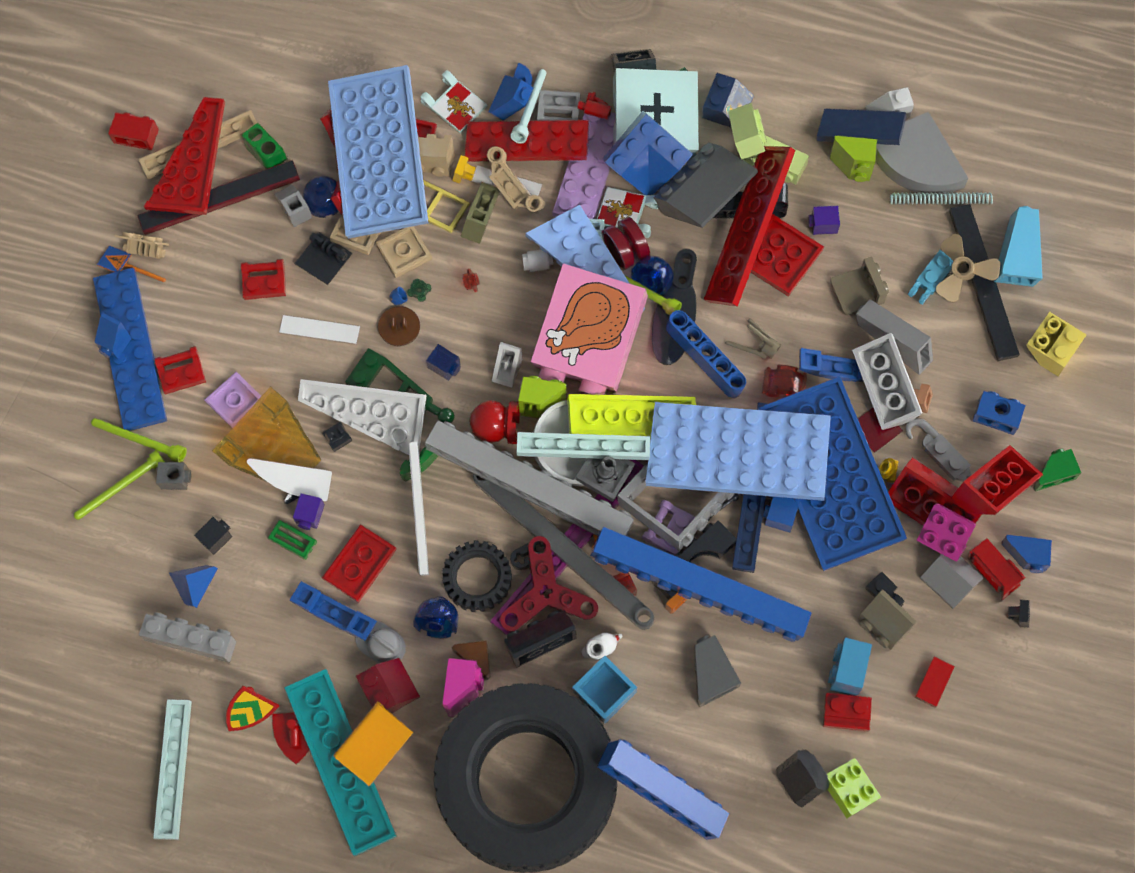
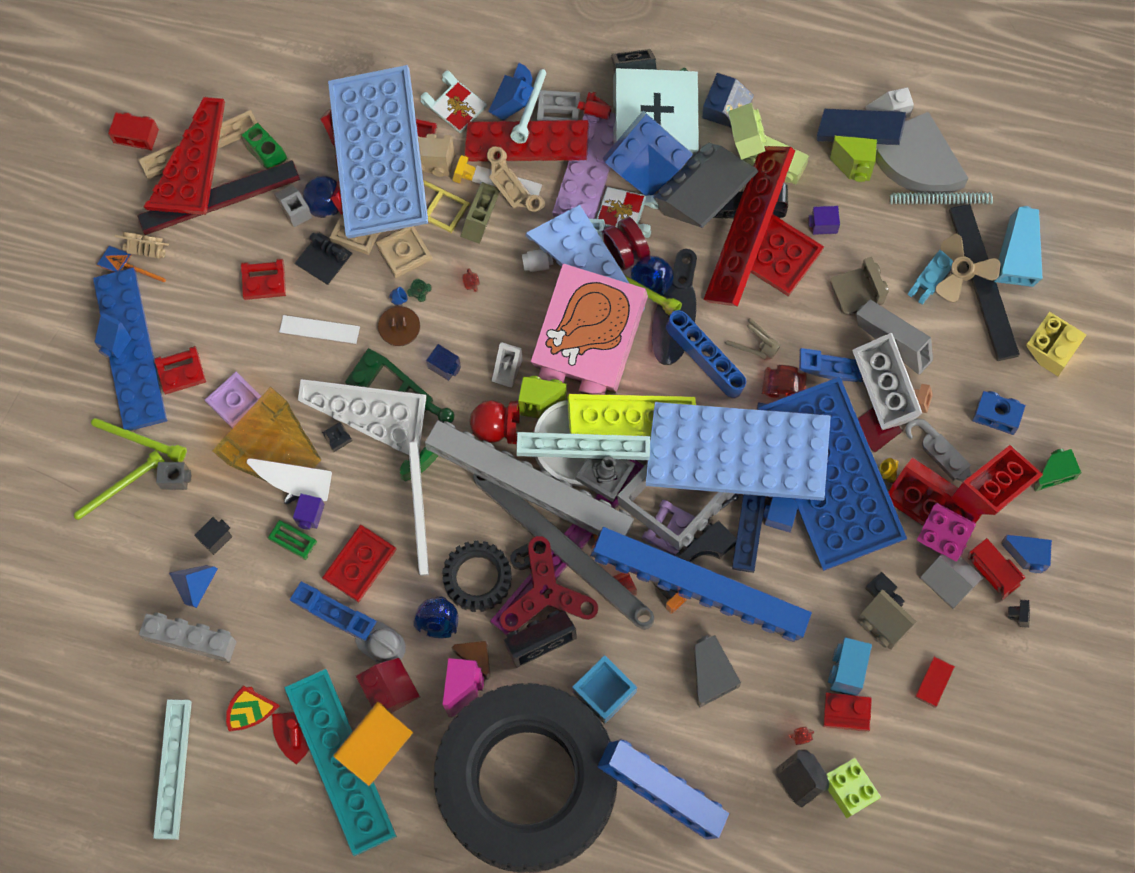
white animal [581,633,623,660] -> none
none -> clear red plate [790,726,814,745]

